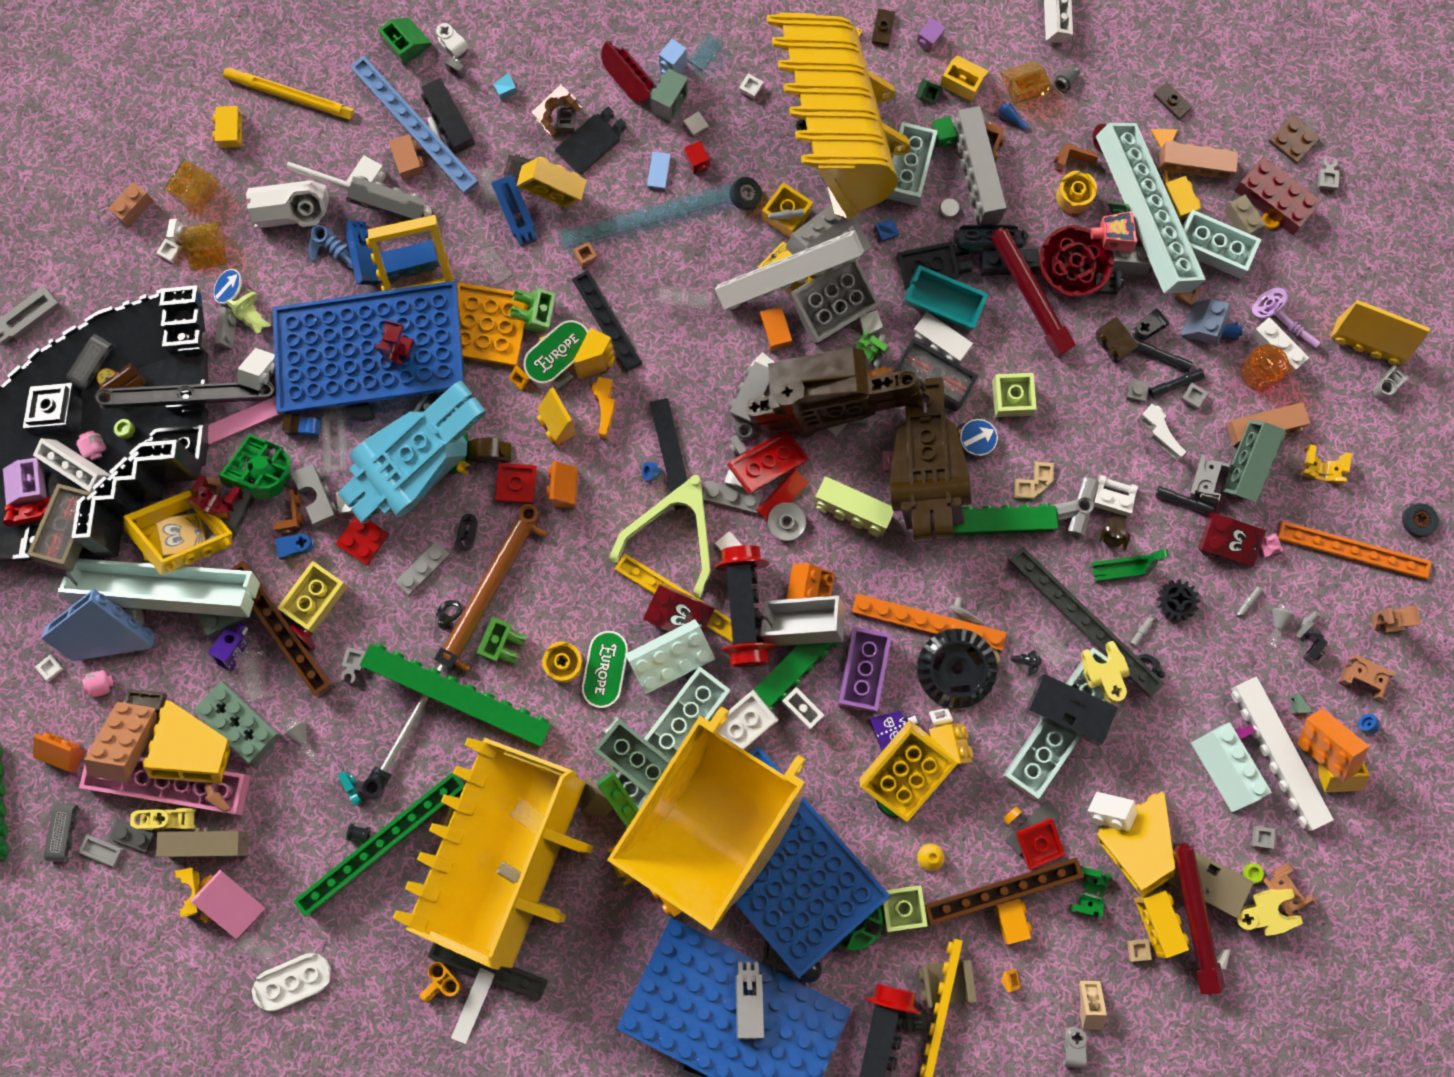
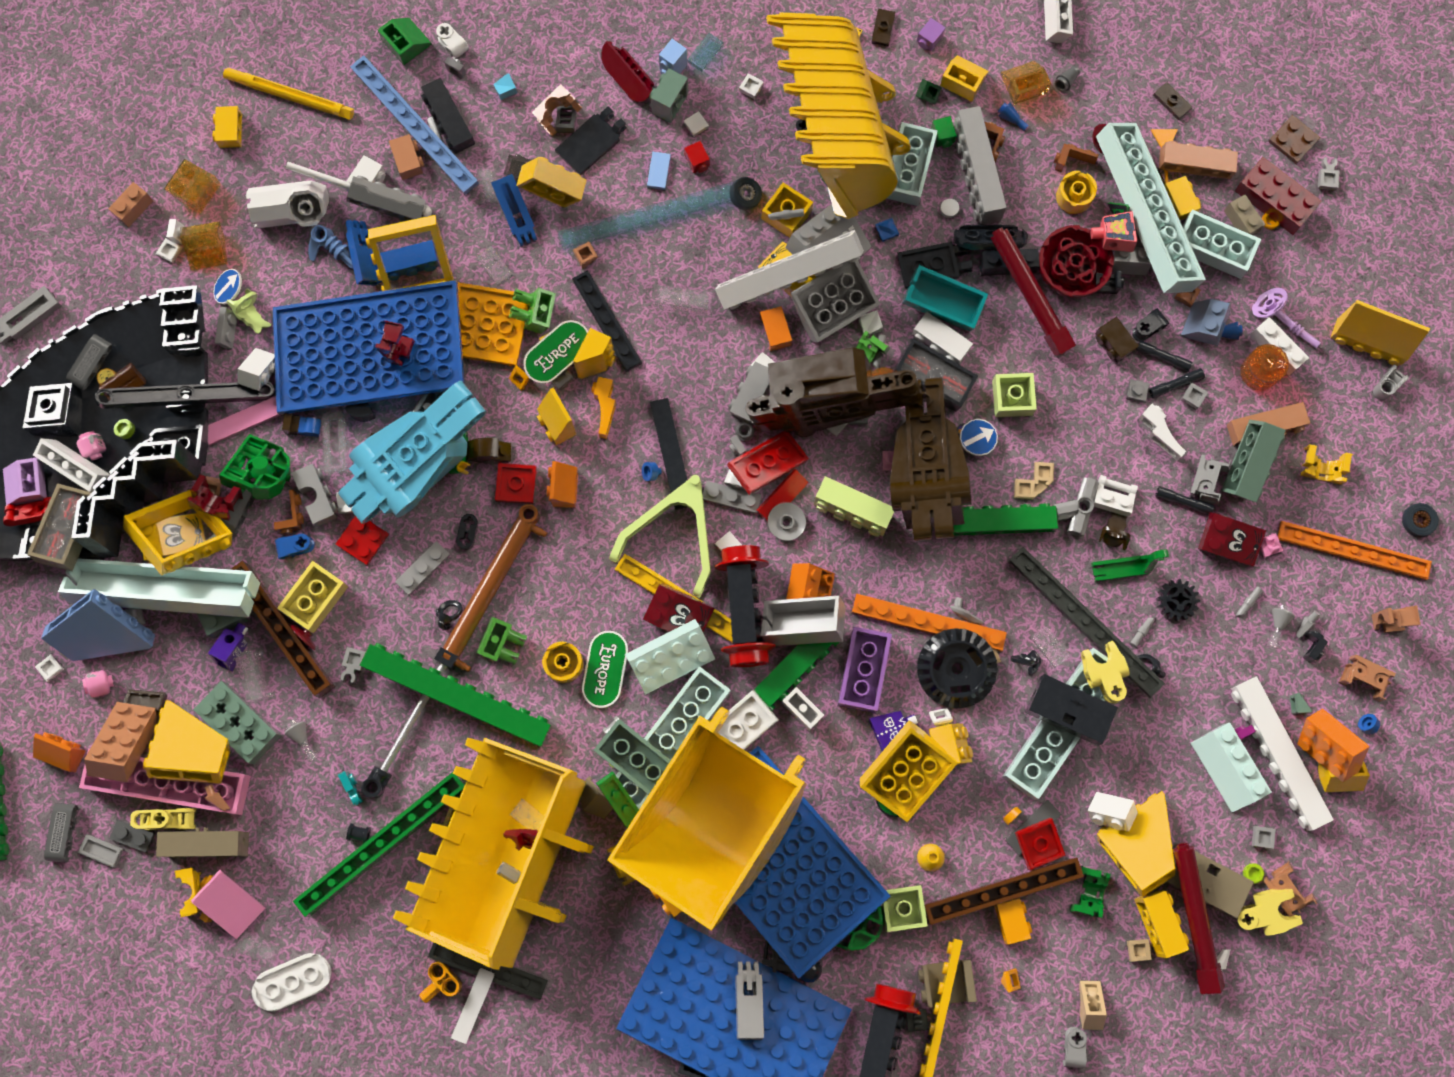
none -> dark red slope [503,829,539,851]

